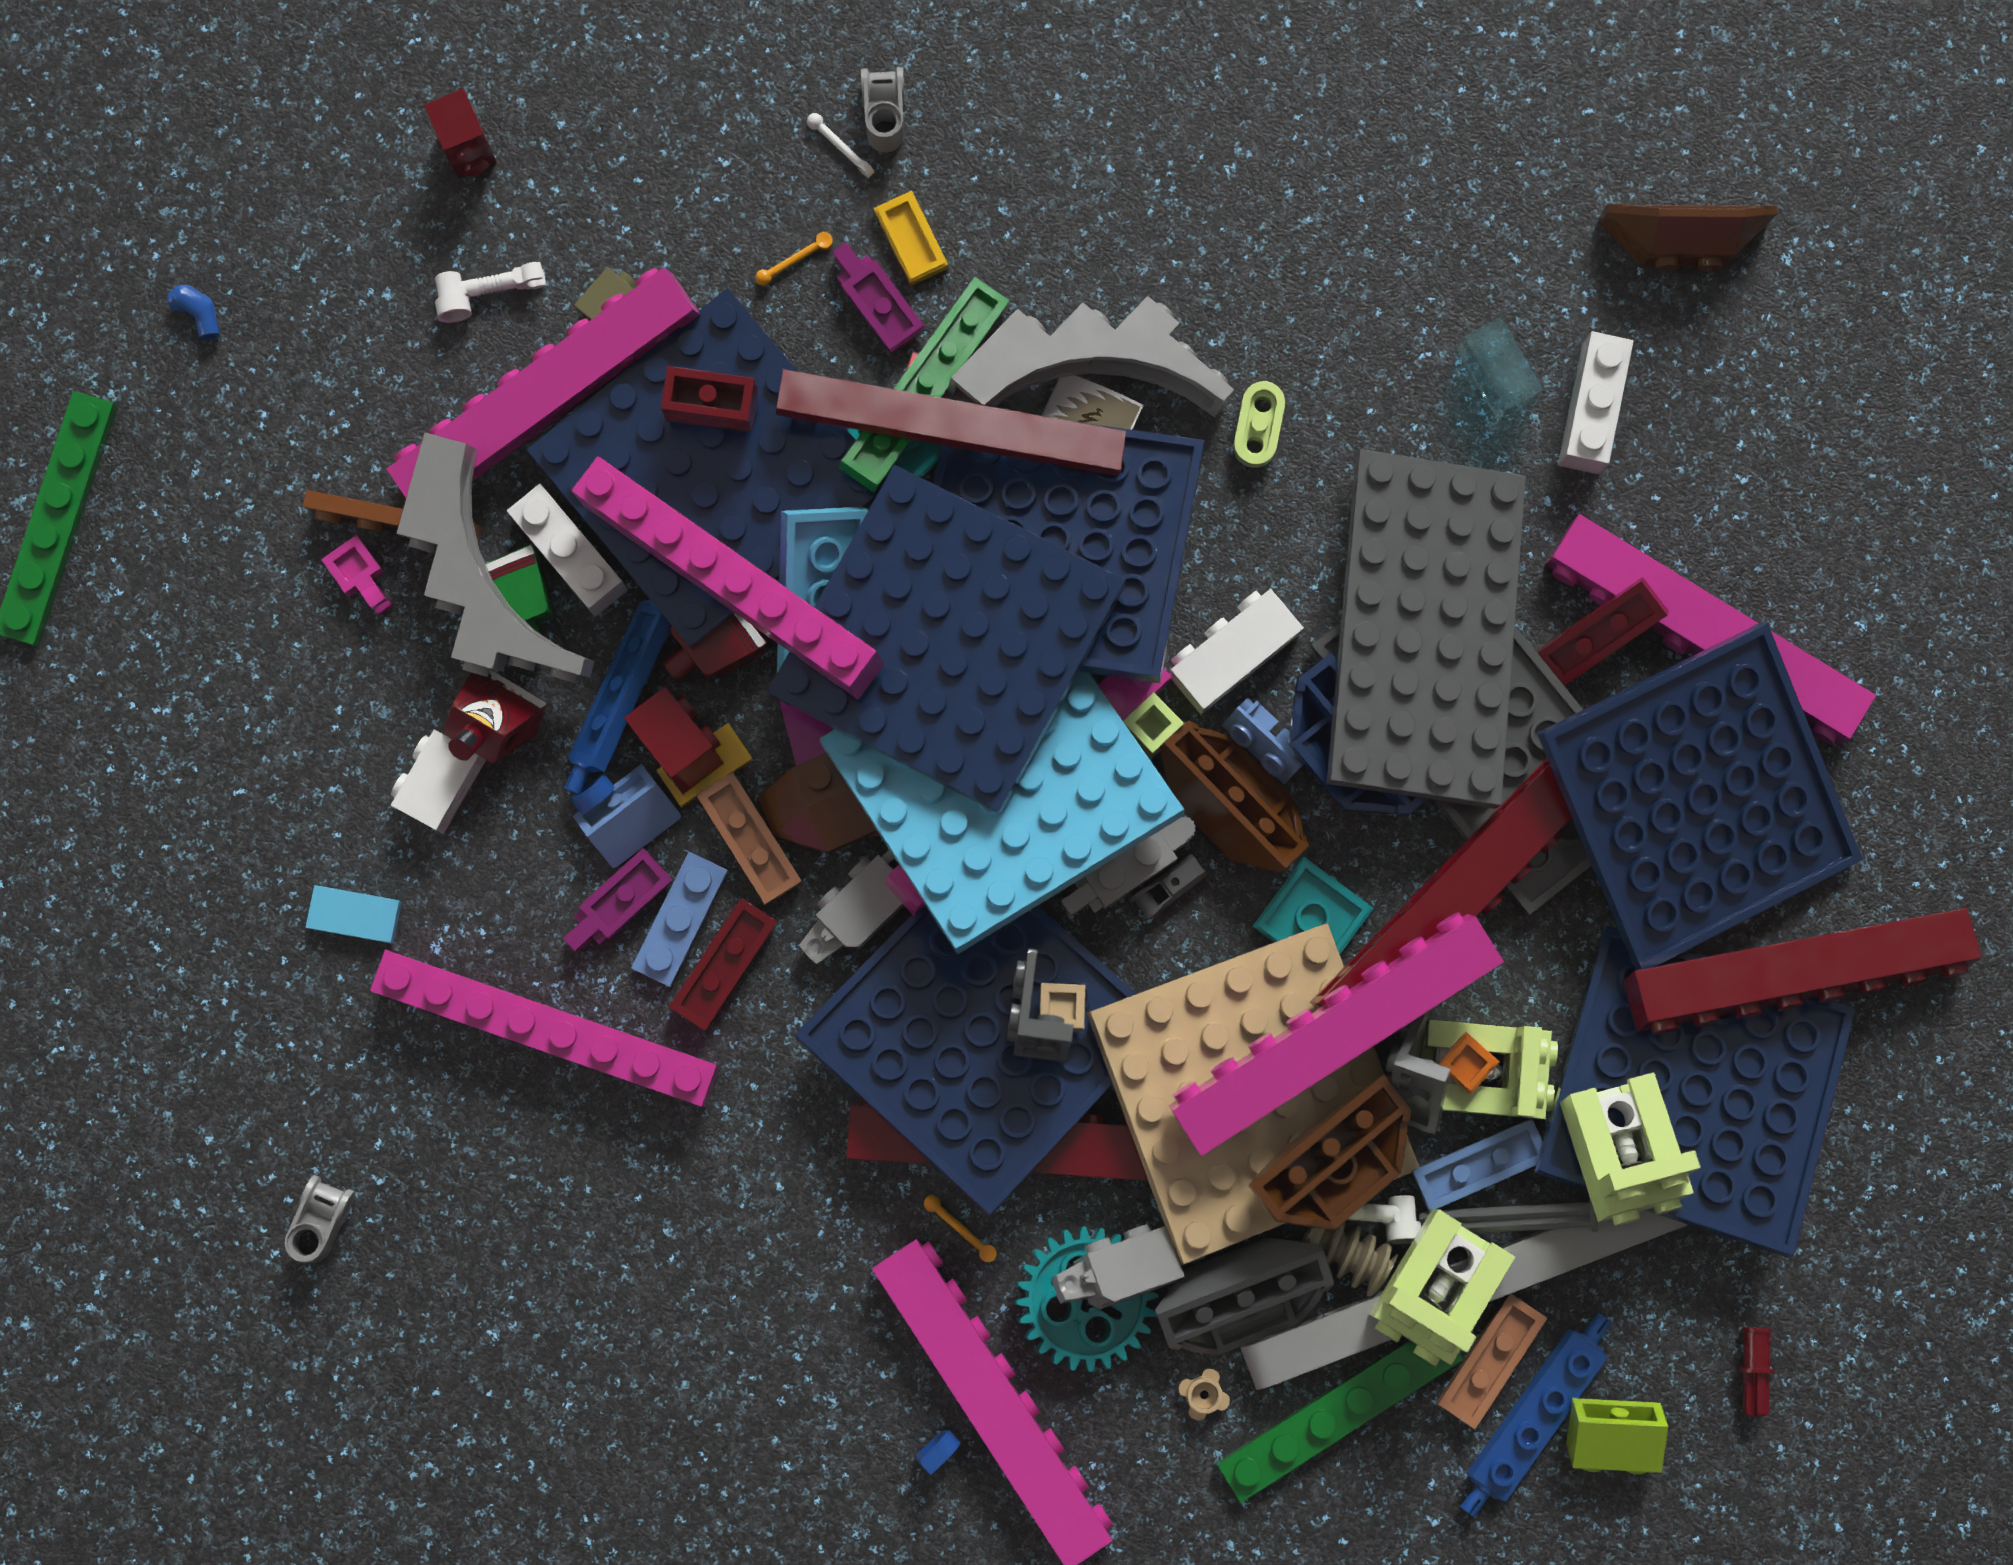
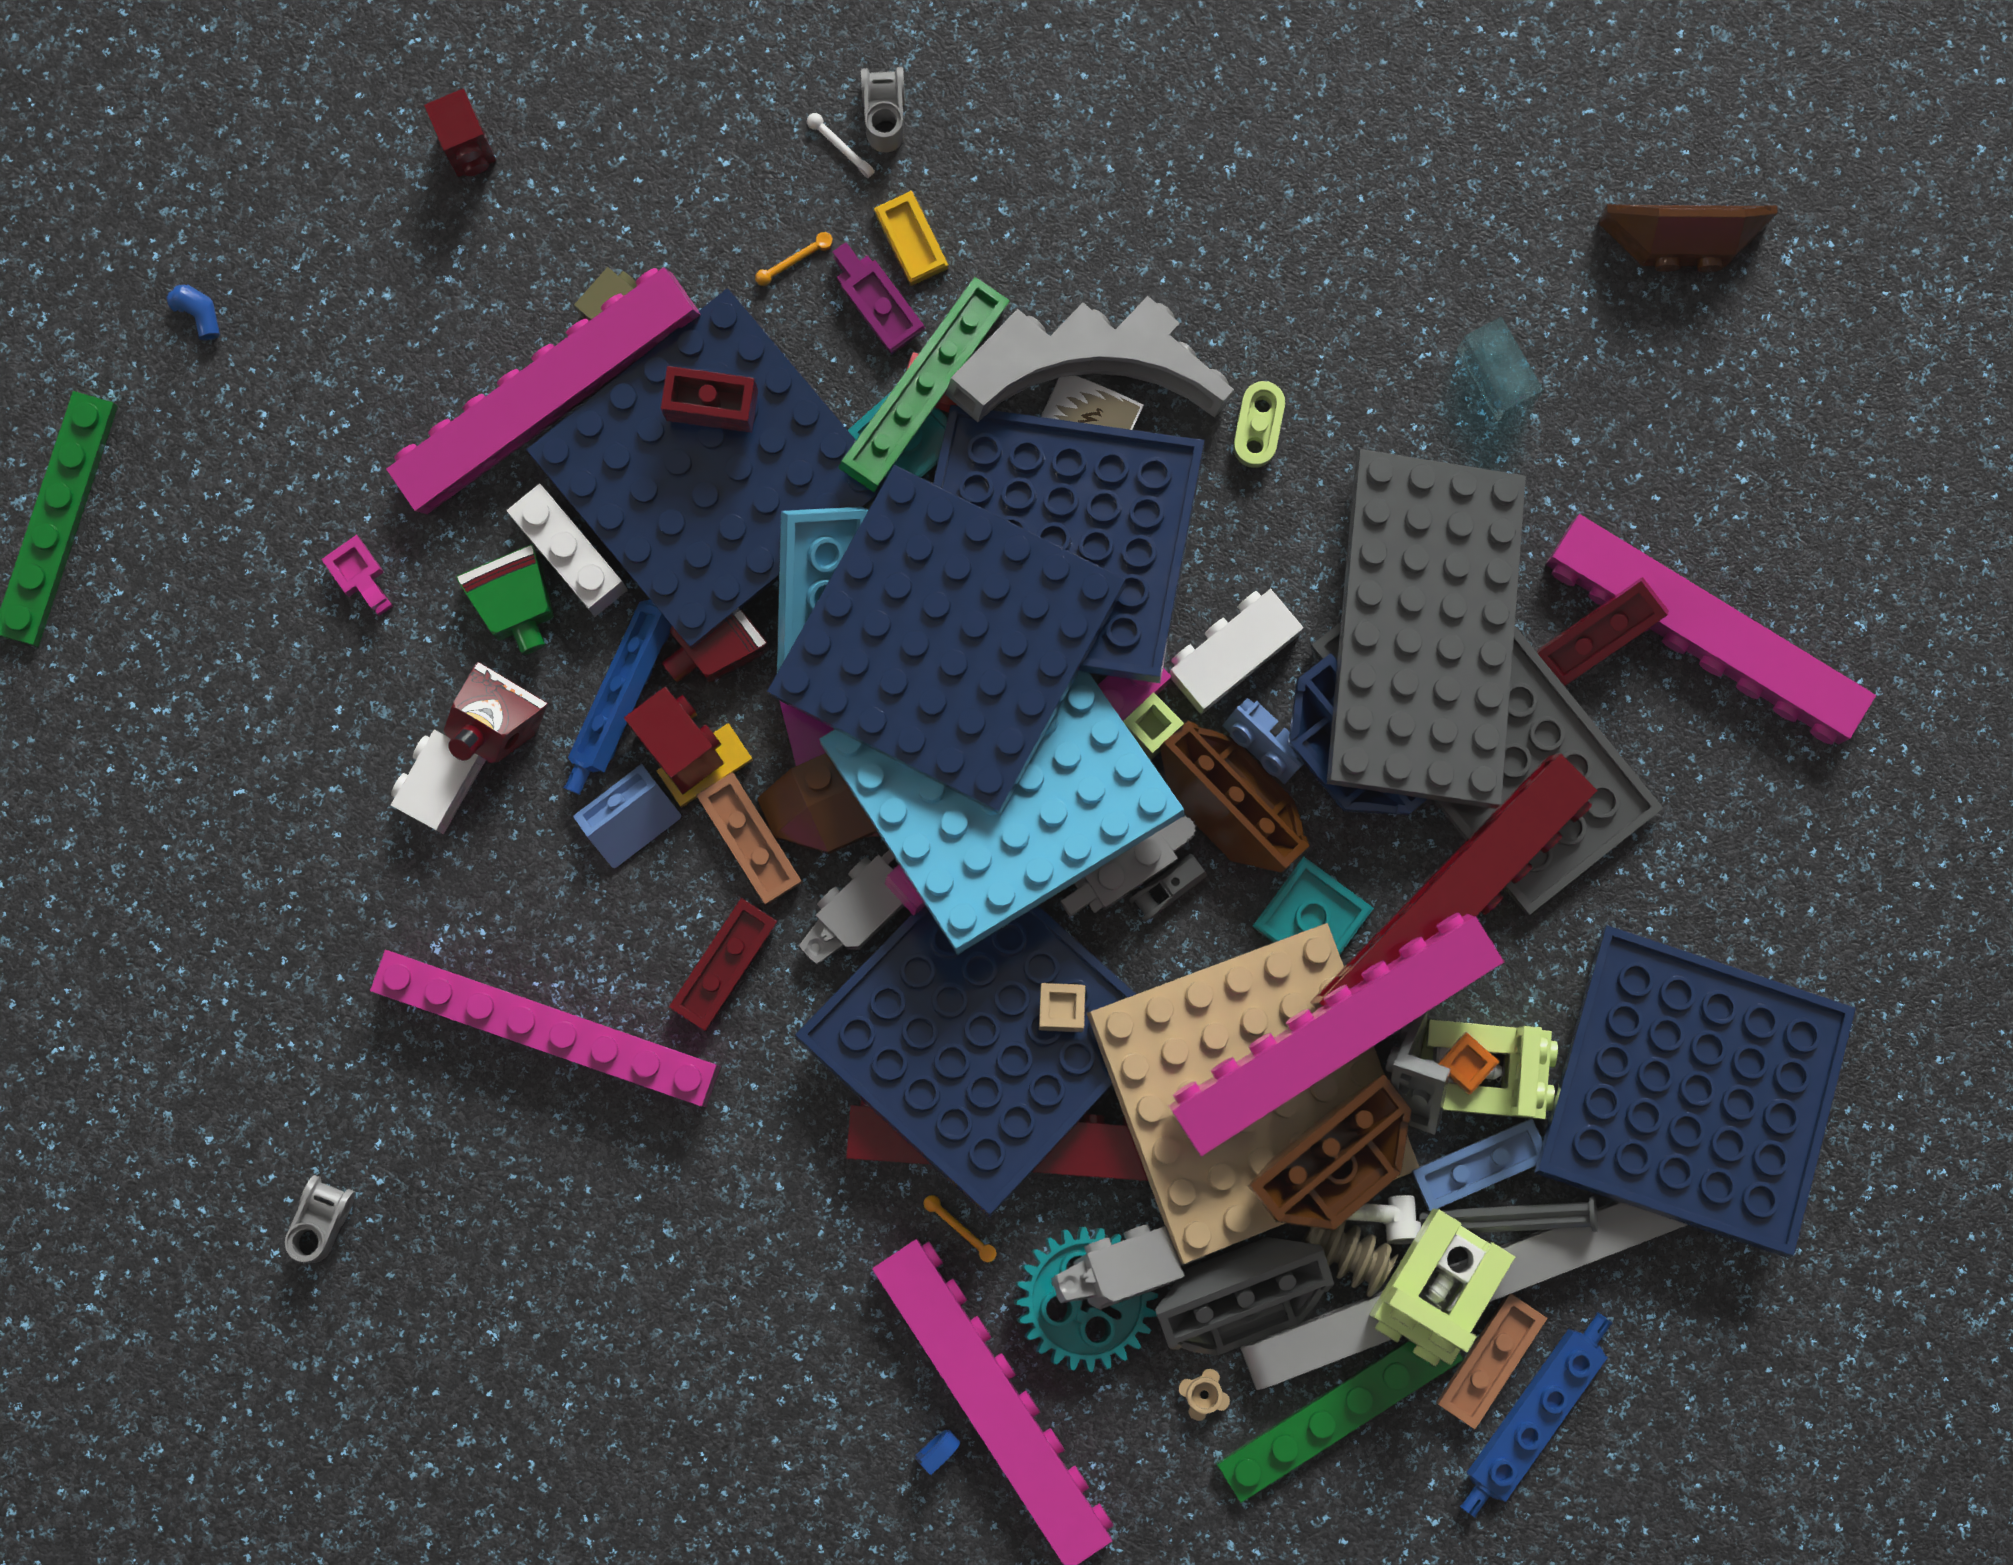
dark orange plate [303,490,482,545] -> none
medium azure tile [305,885,402,944] -> none
light grey arch [397,433,595,683] -> none
white brick [435,262,546,323] -> none
magenta hinge [563,848,674,953] -> none
blue tile [570,772,615,814] -> none
dark pink brick [571,456,885,700] -> none
medium blue plate [631,852,729,988] -> none
tile [775,369,1126,476] -> none
dark grey bracket [1006,949,1074,1062] -> none
dark blue plate [1537,623,1863,971] -> none
white brick [1558,331,1634,474] -> none
yellowish green brick [1560,1073,1700,1226] -> none
lime brick [1566,1398,1668,1474] -> none
dark red brick [1623,908,1982,1035] -> none
dark red axle [1738,1327,1775,1417] -> none

